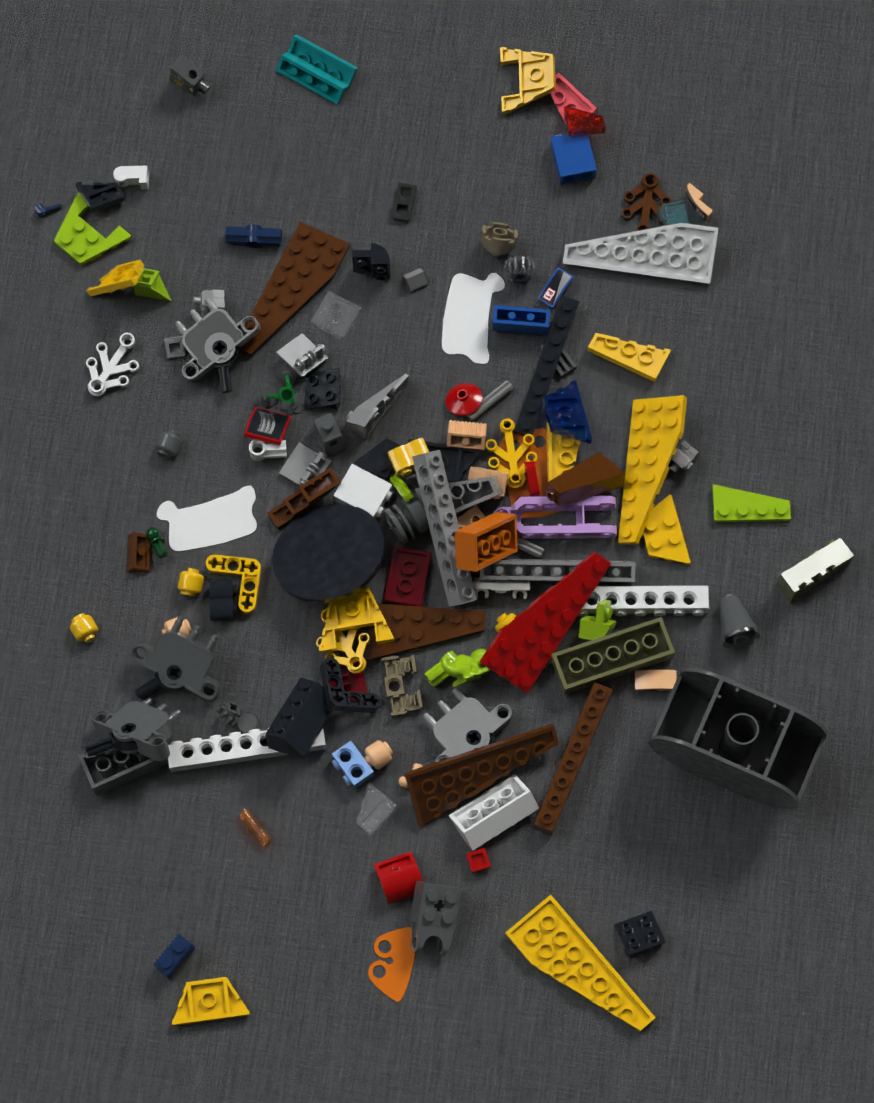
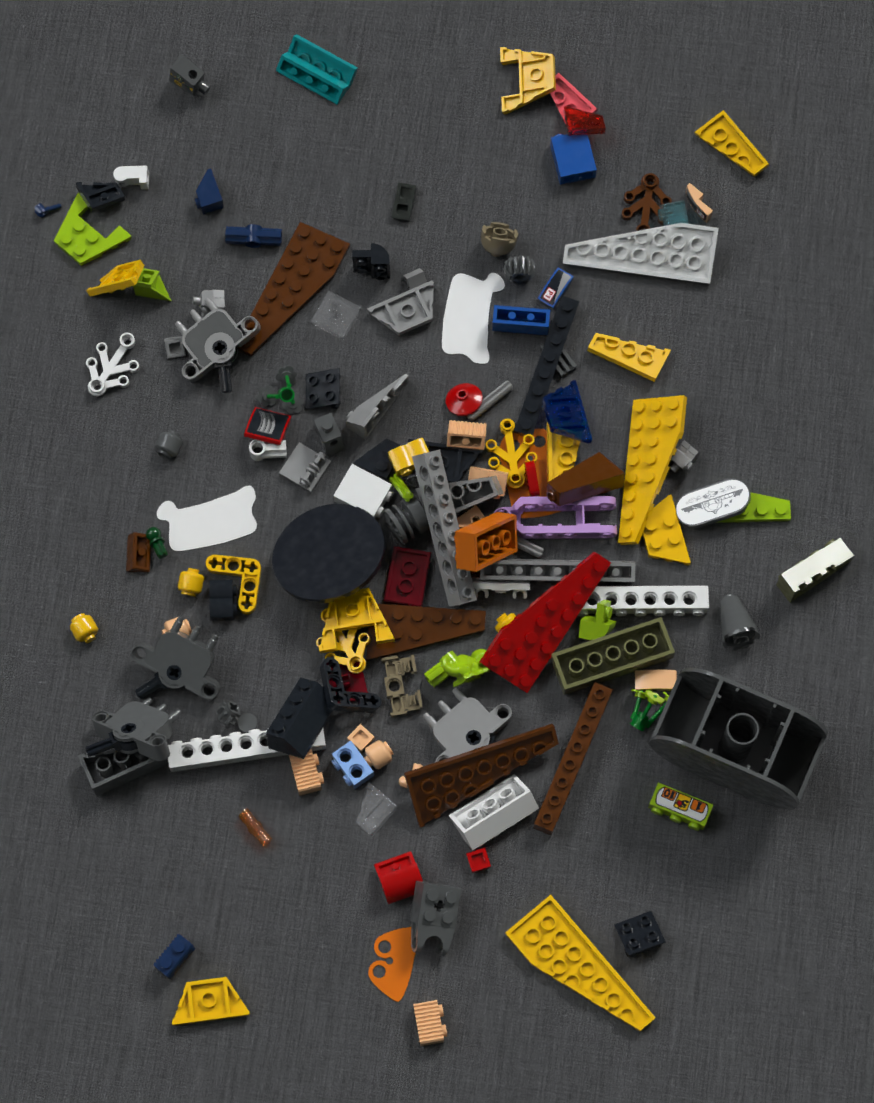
reddish brown slope [267,467,341,530] -> none
light grey hinge [276,333,328,377] -> none
none -> dark blue slope [194,169,224,215]
none -> light nougat brick [289,749,324,796]
none -> light nougat plate [347,724,375,752]
none -> light grey wing [367,280,434,336]
none -> light nougat brick [413,1000,447,1046]
none -> green plant [630,689,669,731]
none -> brick [648,782,713,831]
none -> white tile [676,479,751,528]
none -> yellow wing [695,110,769,177]

